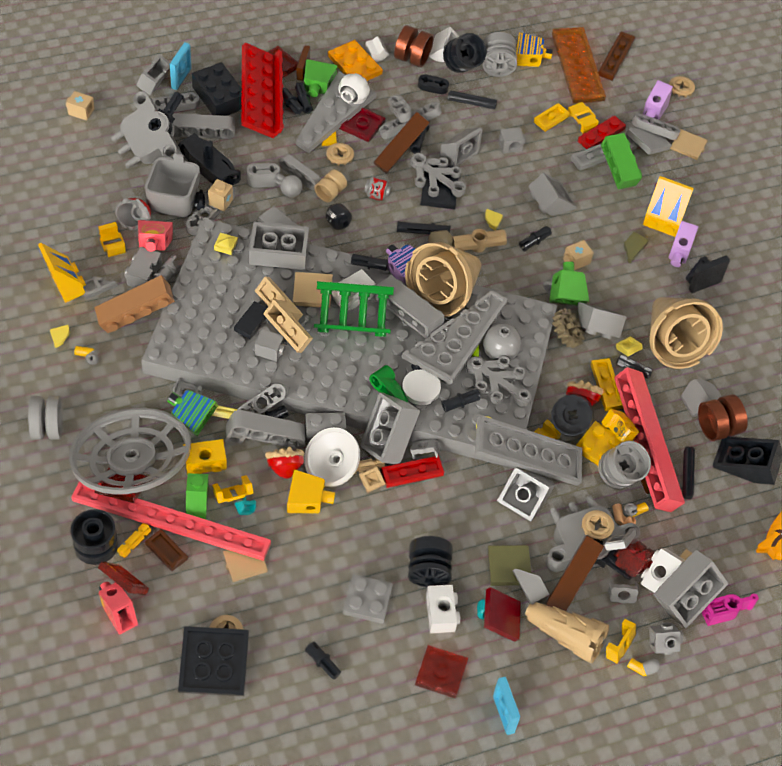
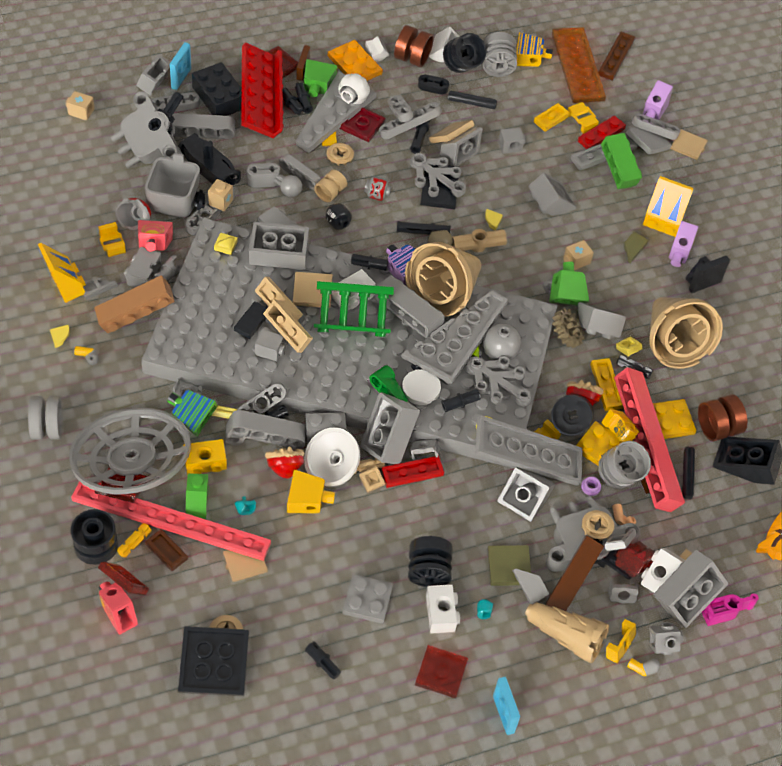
yellow piece [212,475,254,504] -> none
reddish brown tile [374,112,430,174] -> none
dark red tile [484,587,521,642] -> none
black axle [519,226,552,252] -> none
arm [624,502,649,517] -> none
tan gear [669,76,695,98] -> none
light grey slope [681,378,721,417] -> none
none -> tan tile [429,120,474,143]
none -> lavender plate [581,476,601,496]
none -> yellow plate [653,399,696,439]

